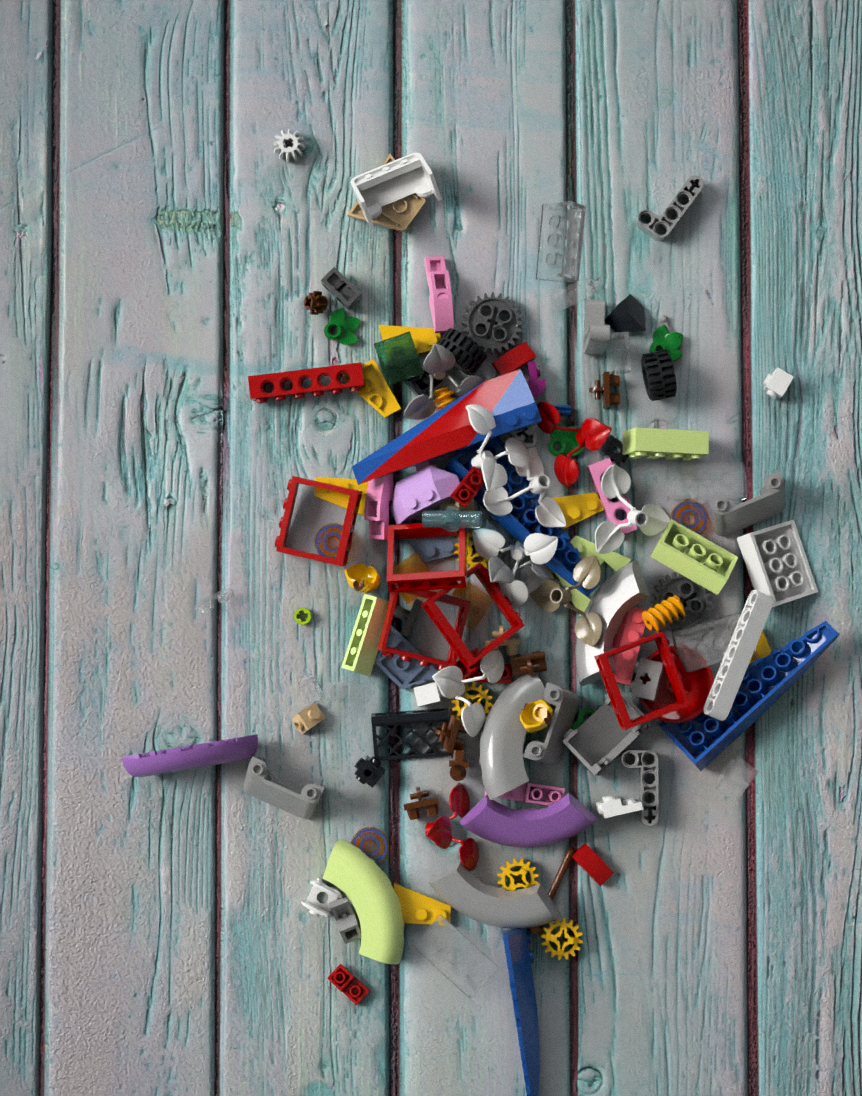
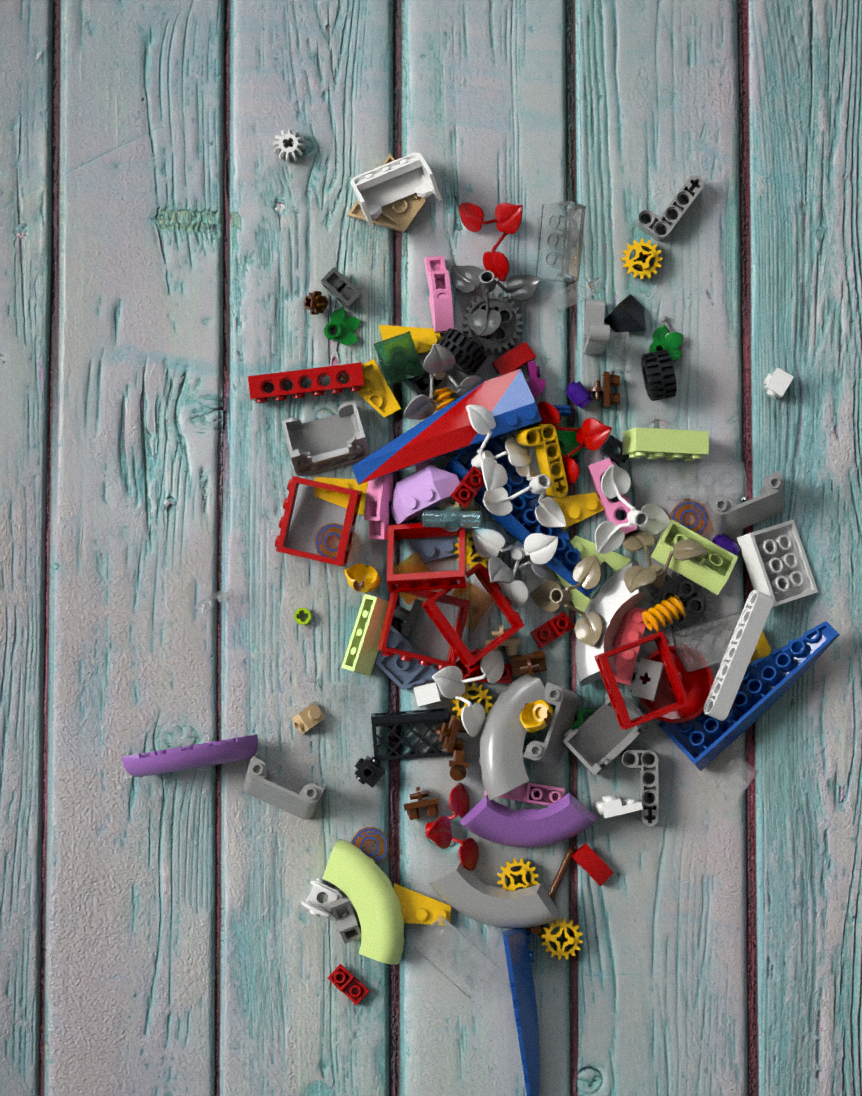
none -> light grey windscreen [281,400,370,476]
none -> dark grey plant [452,265,540,337]
none -> red plant [459,202,523,281]
none -> yellow beam [516,424,568,497]
none -> red slope [530,611,574,649]
none -> dark purple brick [565,381,593,409]
none -> yellow gear [621,238,663,281]
none -> dark tan plant [622,530,708,593]
none -> dark purple brick [711,533,741,555]

